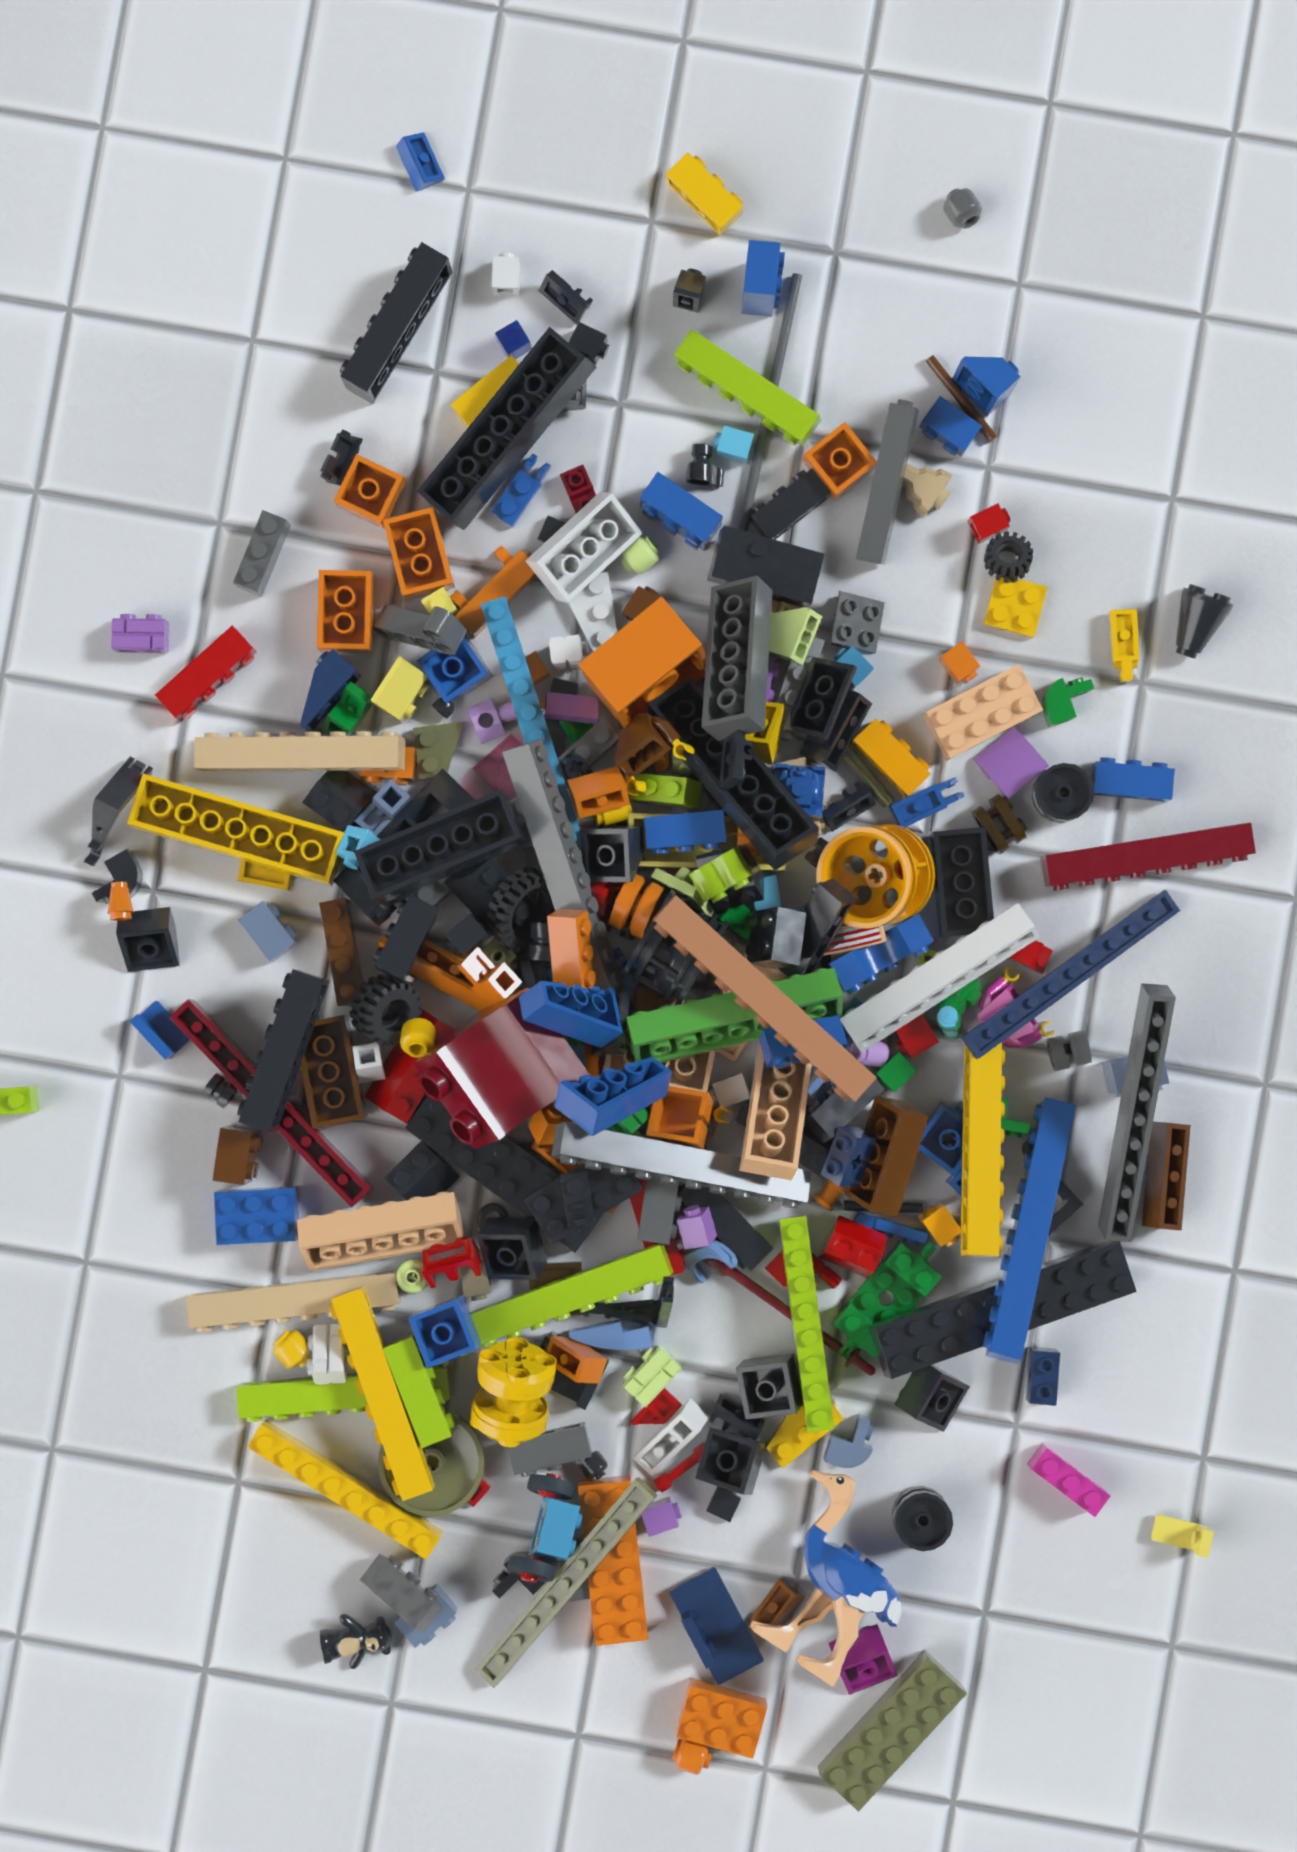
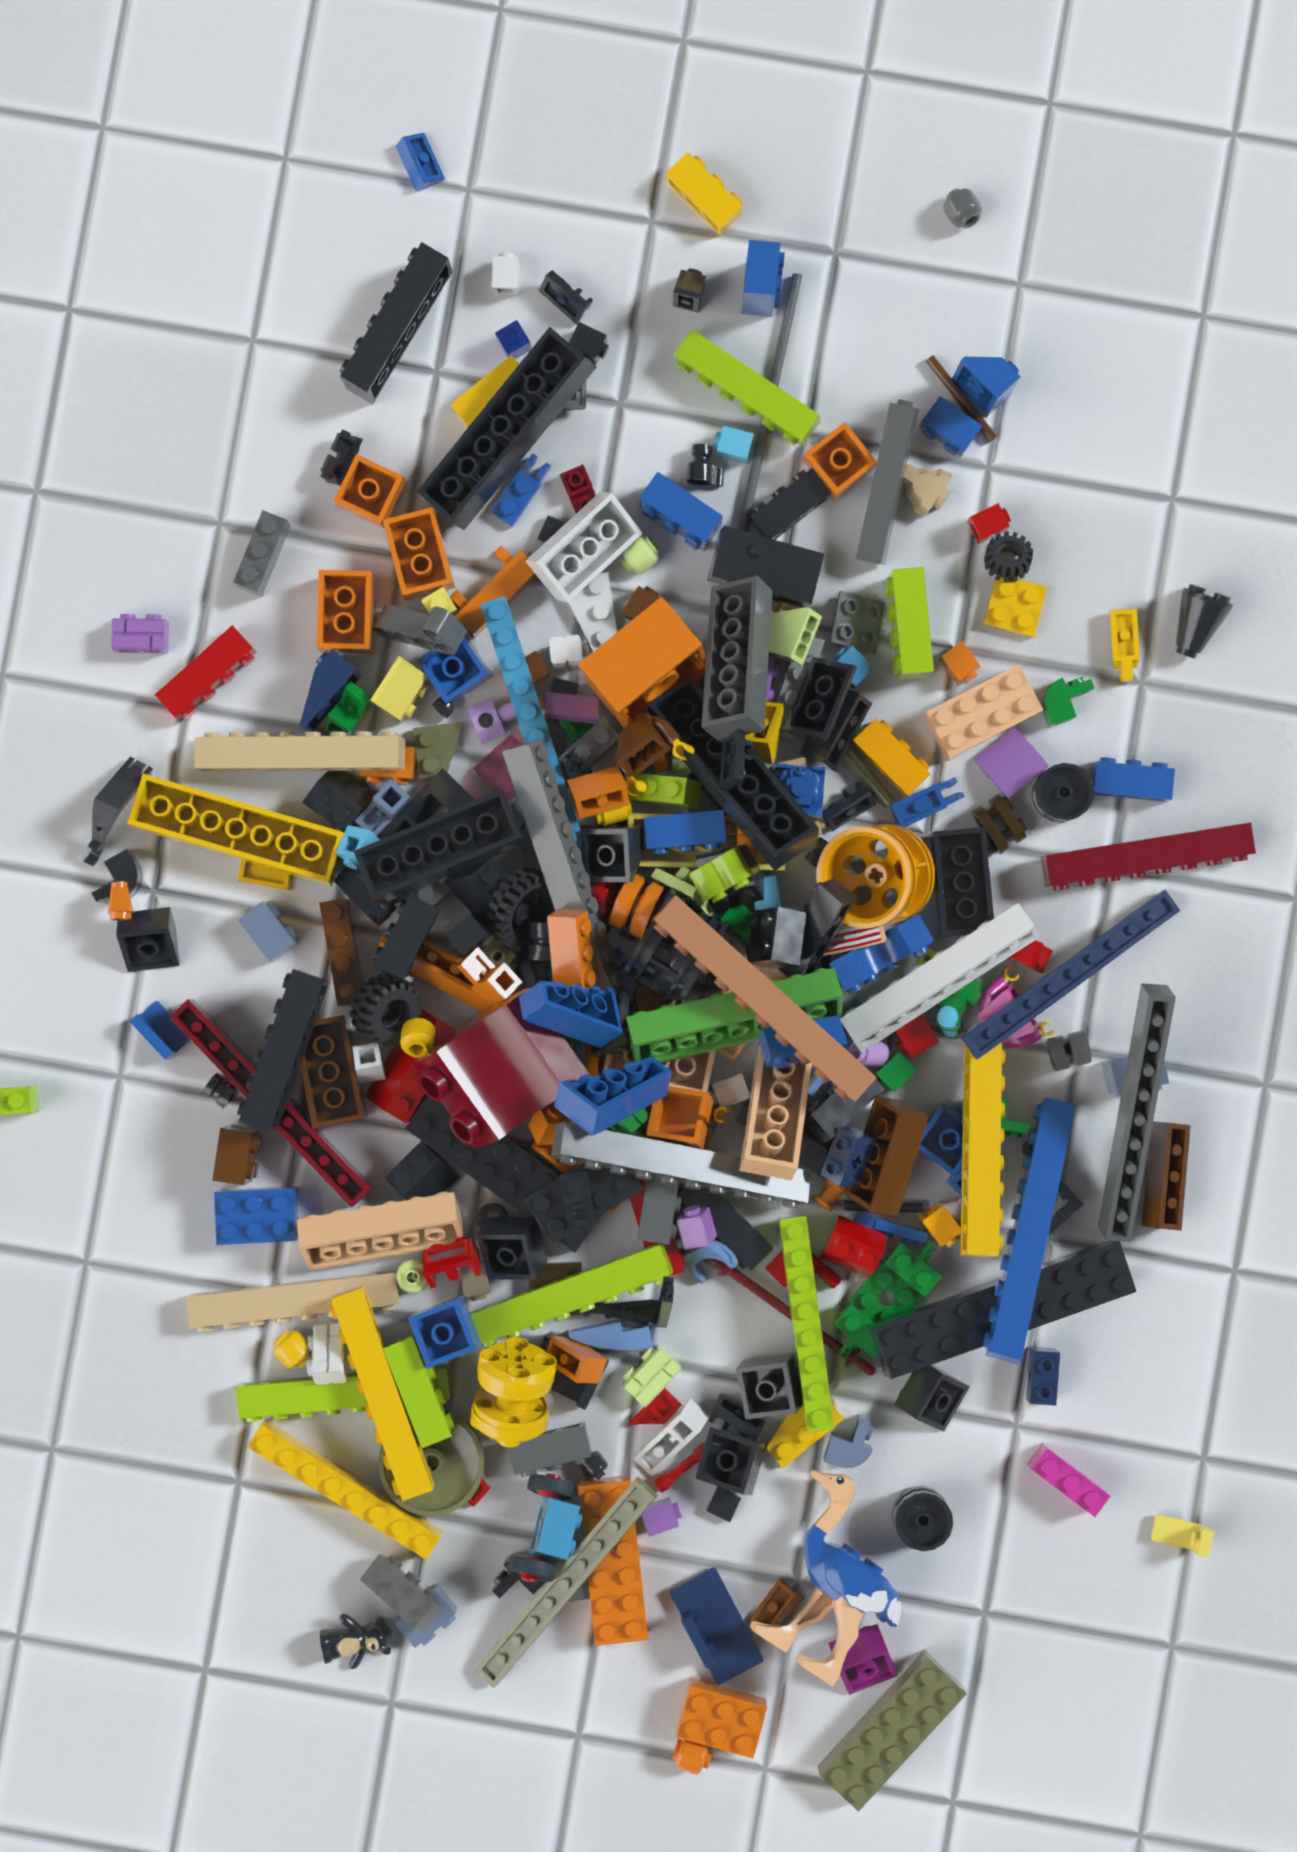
none -> lime brick [884,567,934,681]

